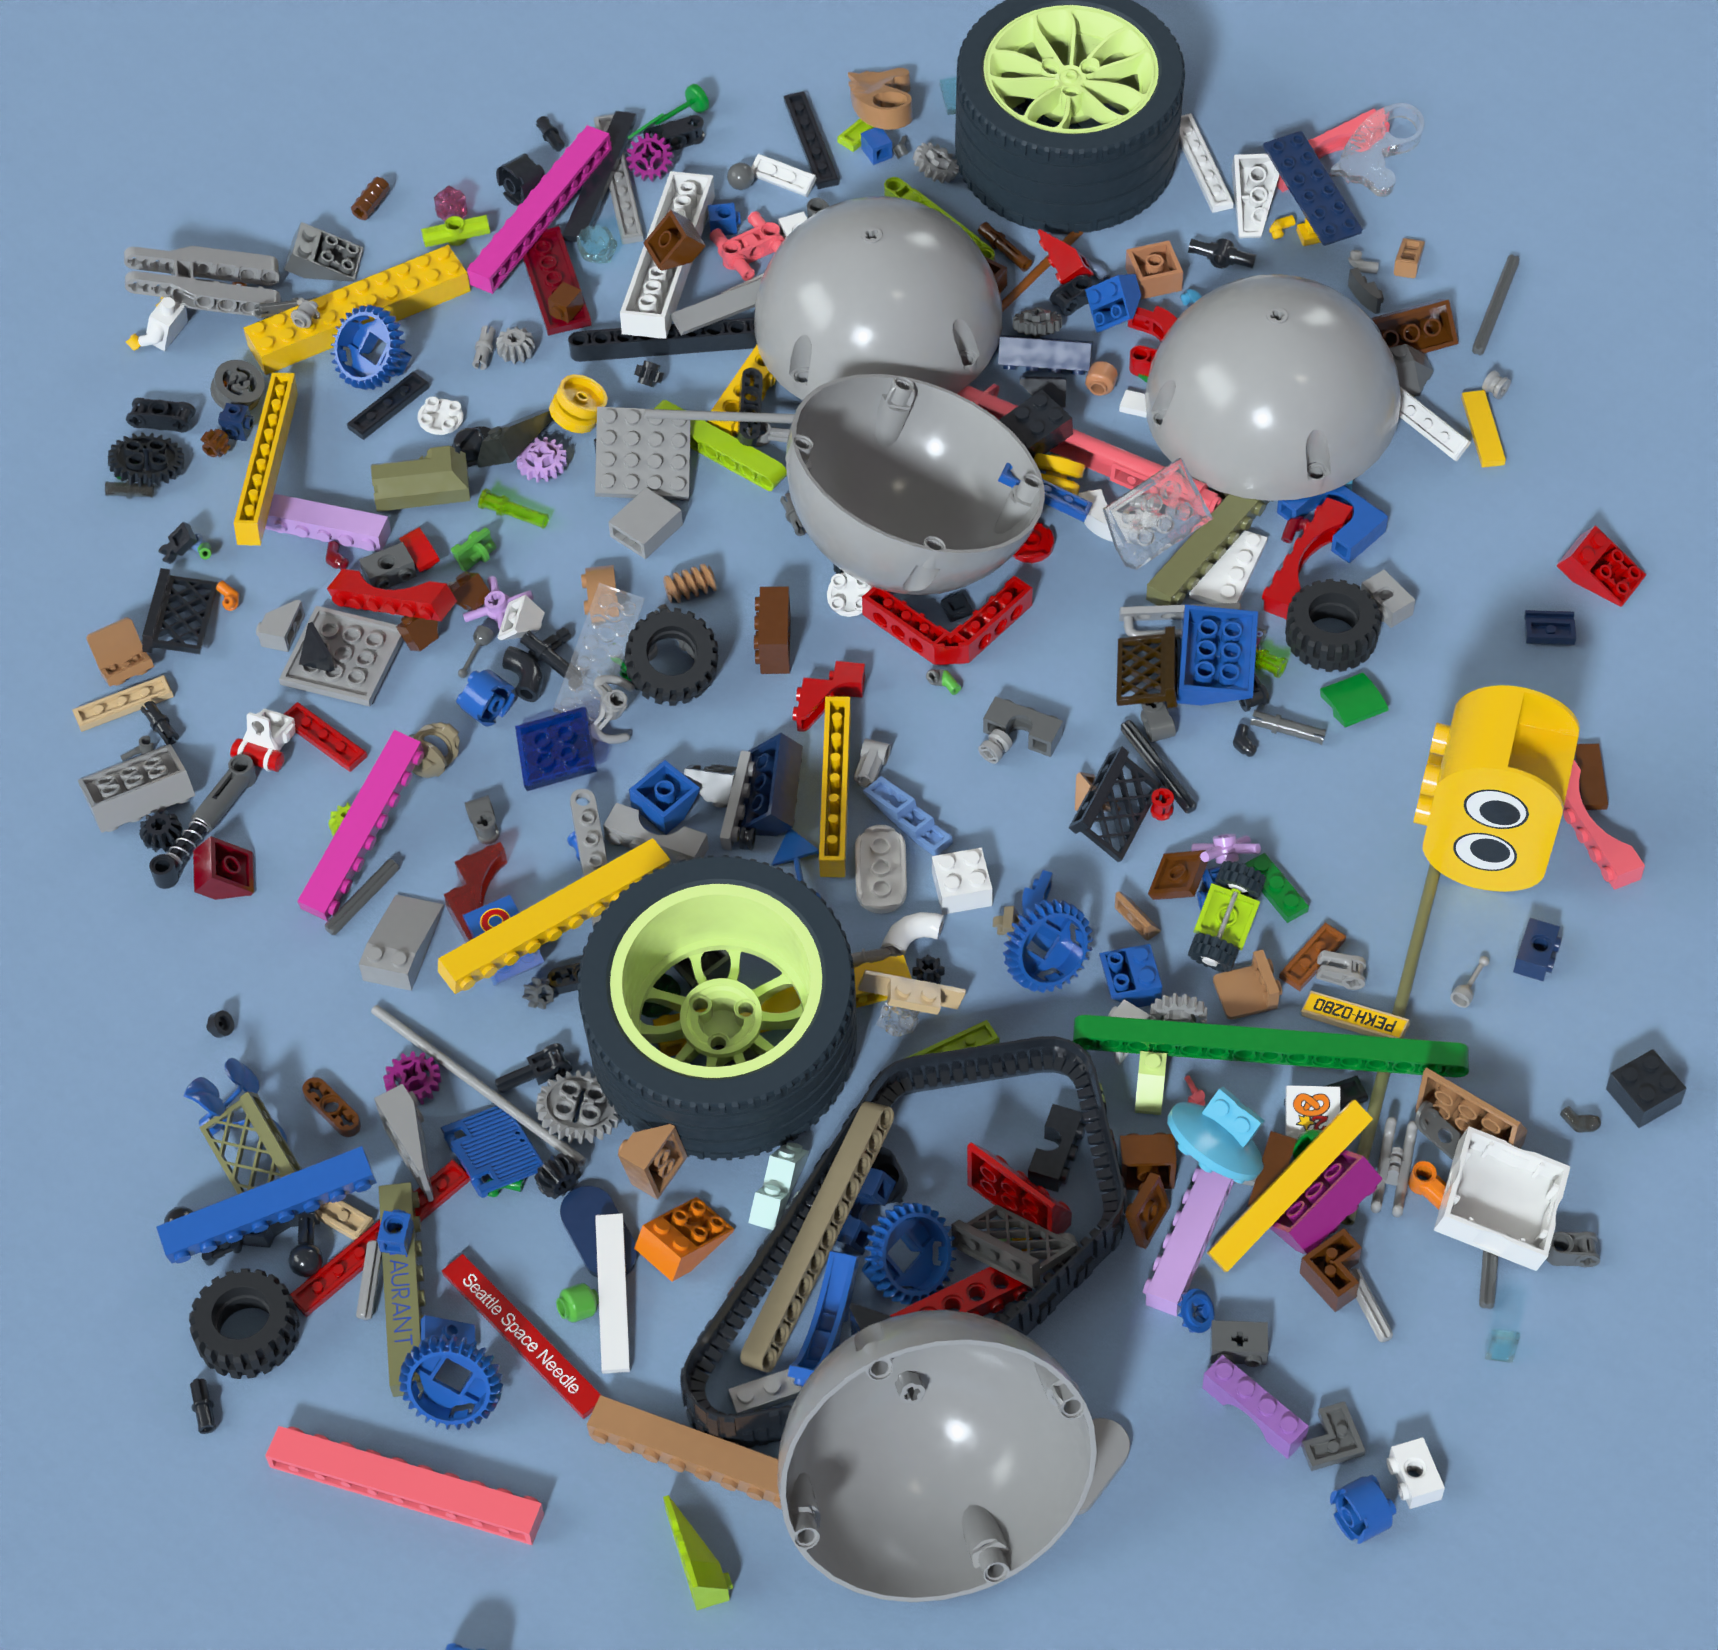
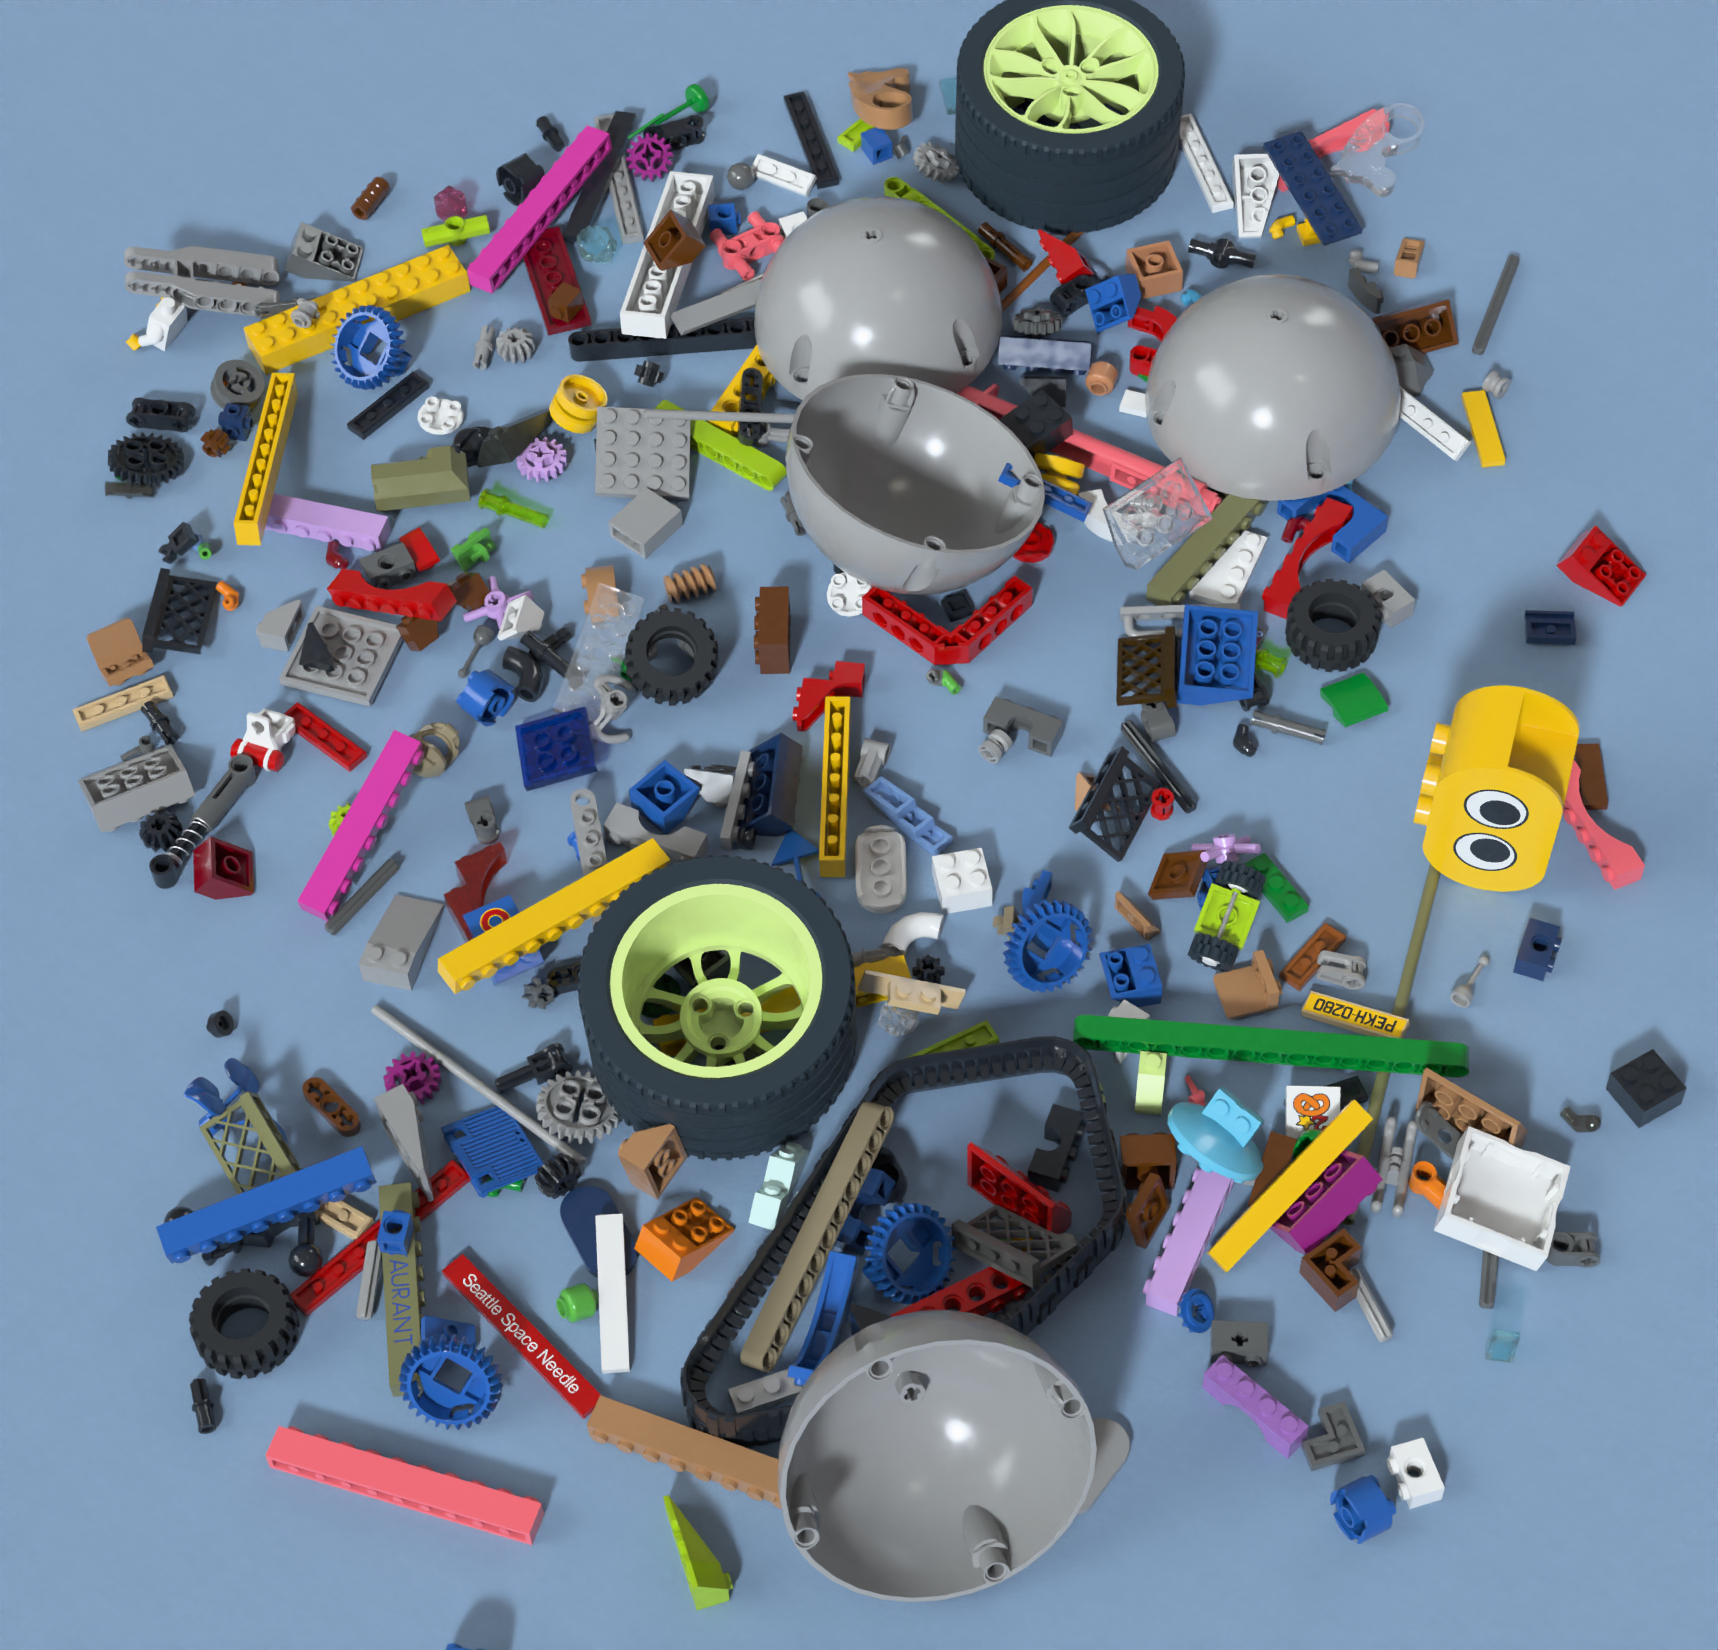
light grey gear [1150,993,1207,1024] -> none

